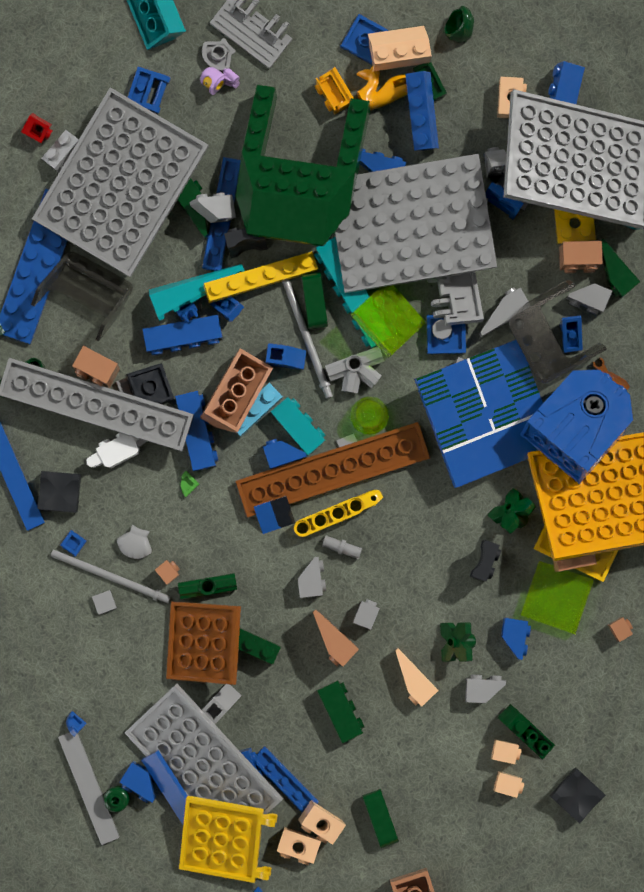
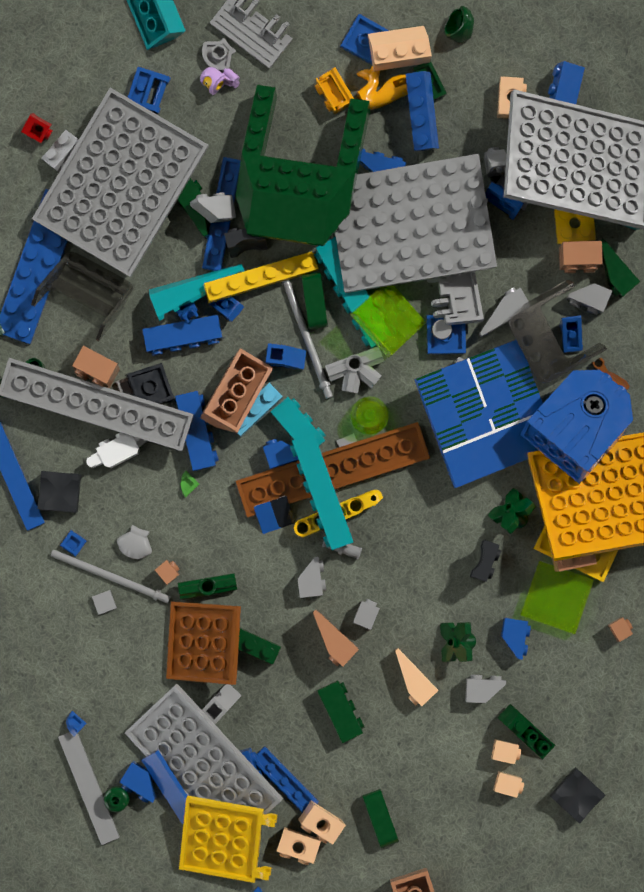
none -> teal brick [290,433,354,550]

